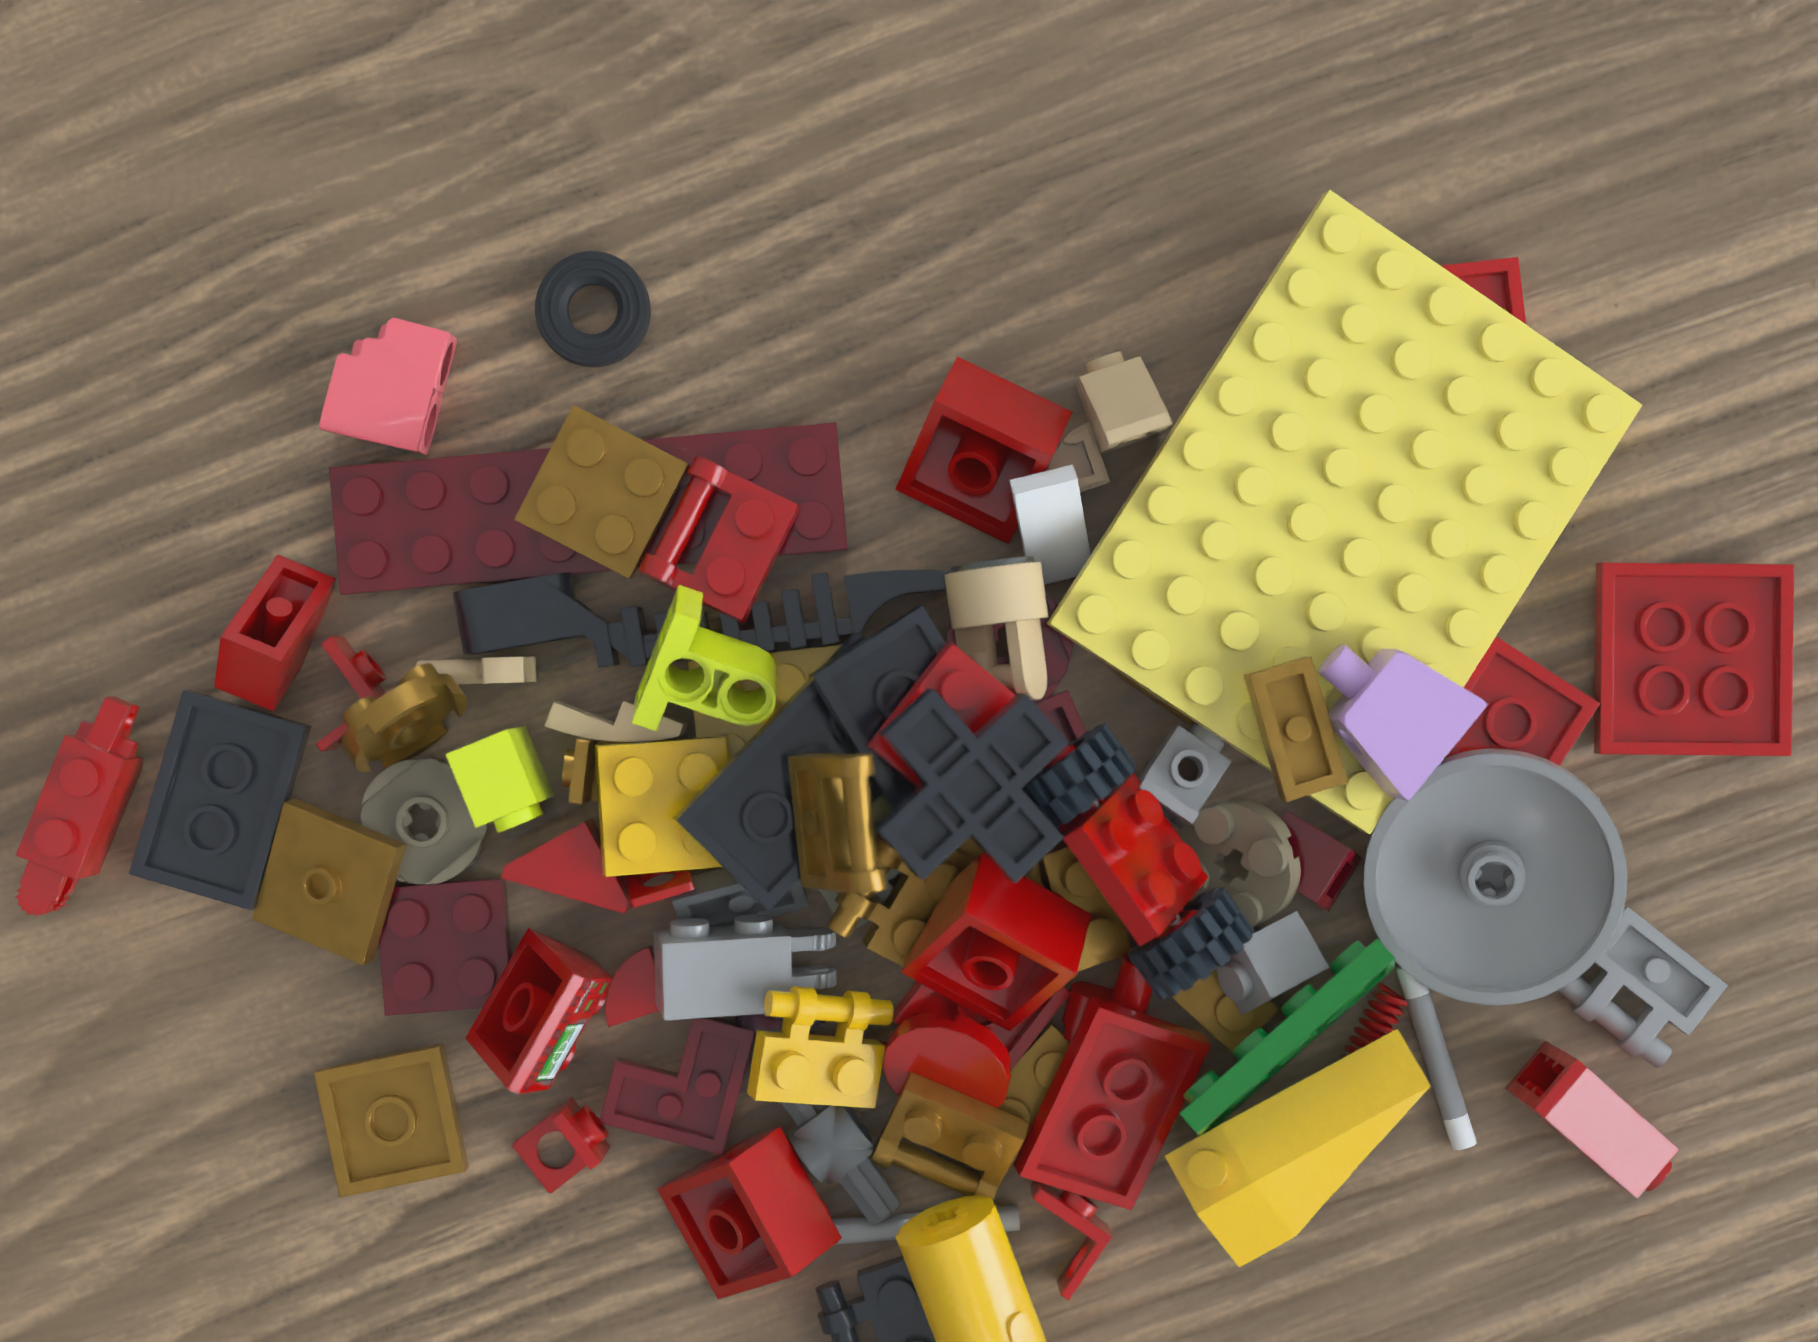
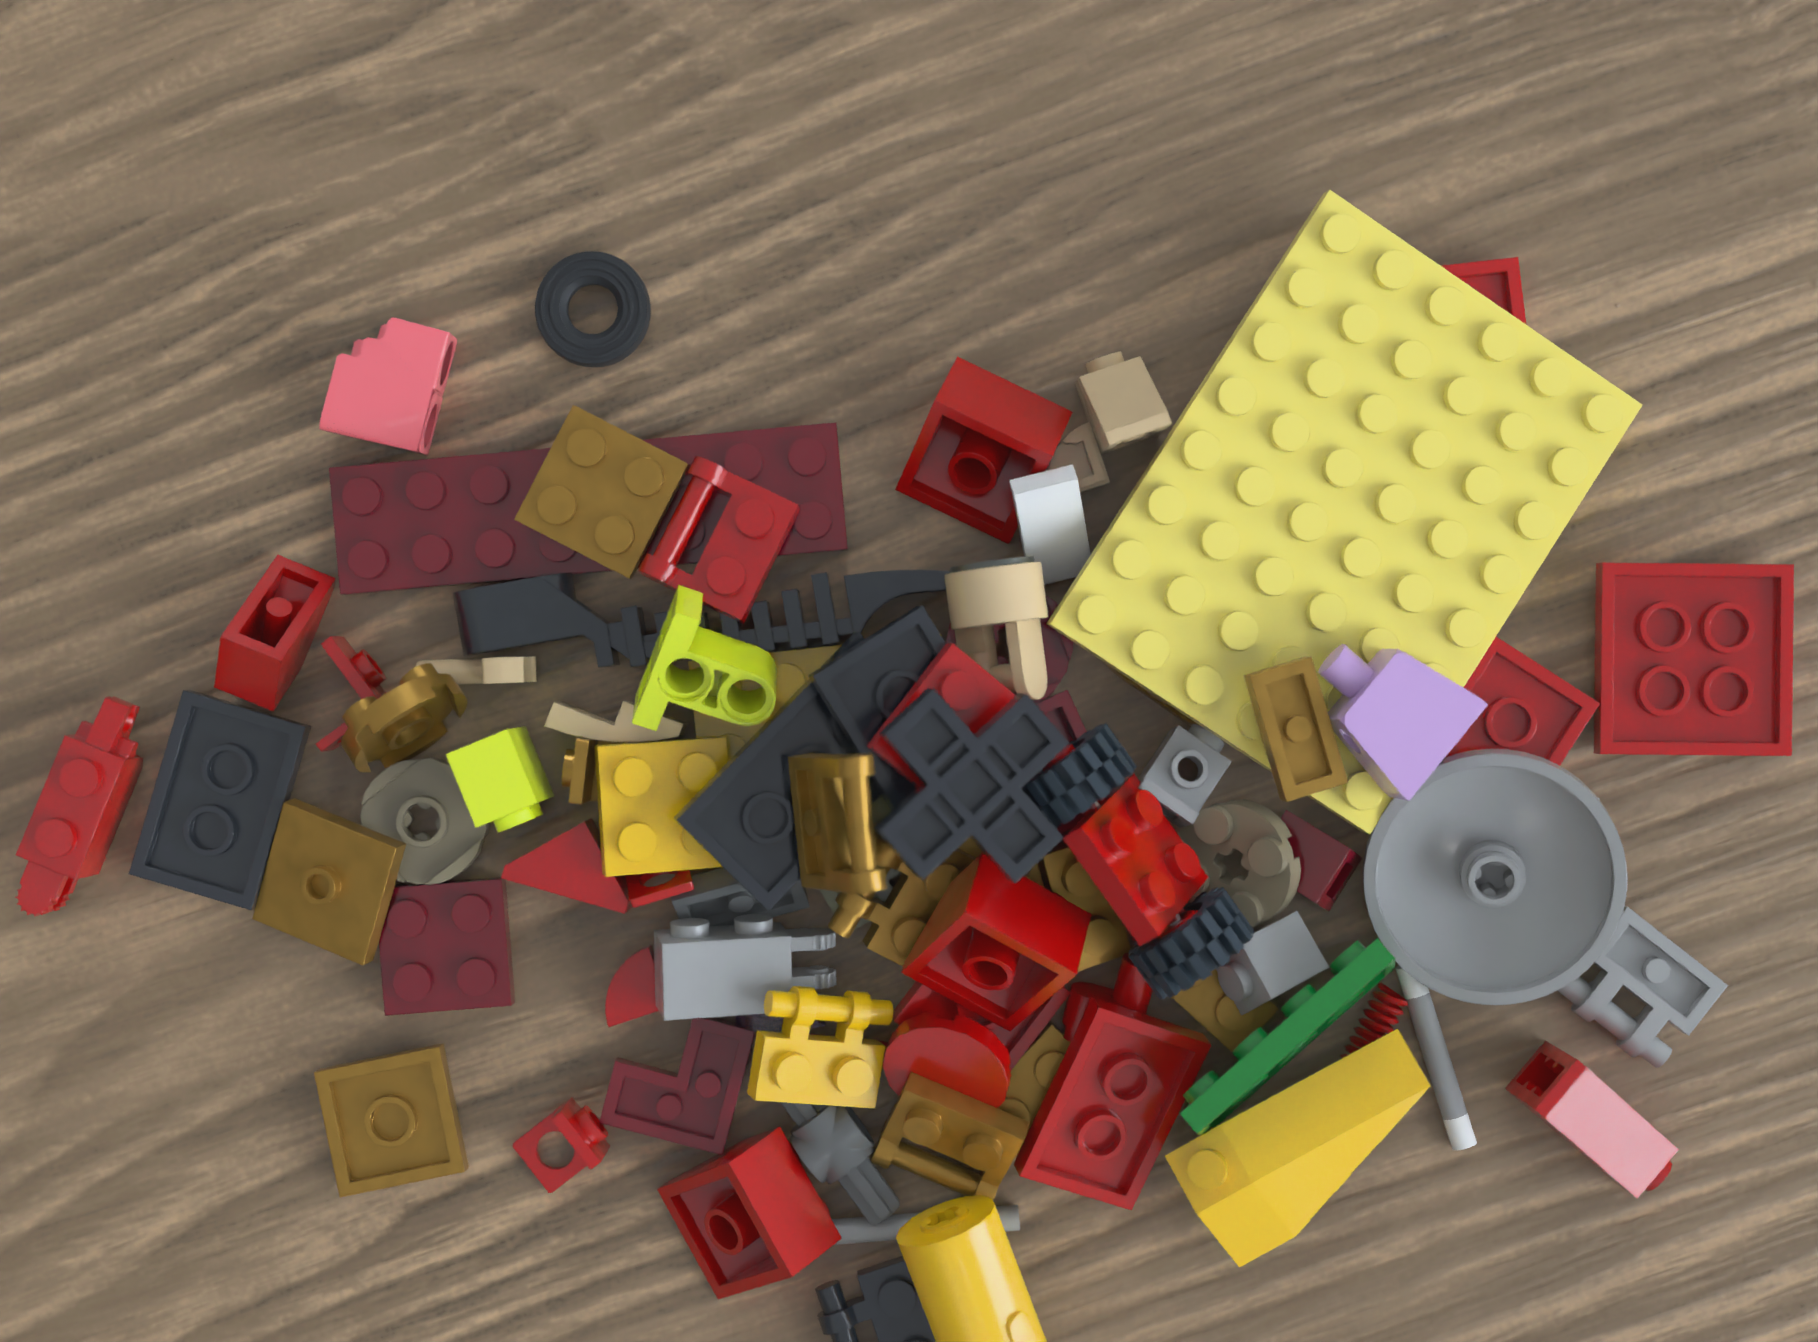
red slope [465,927,613,1094] -> none
red bracket [1030,1181,1112,1301] -> none

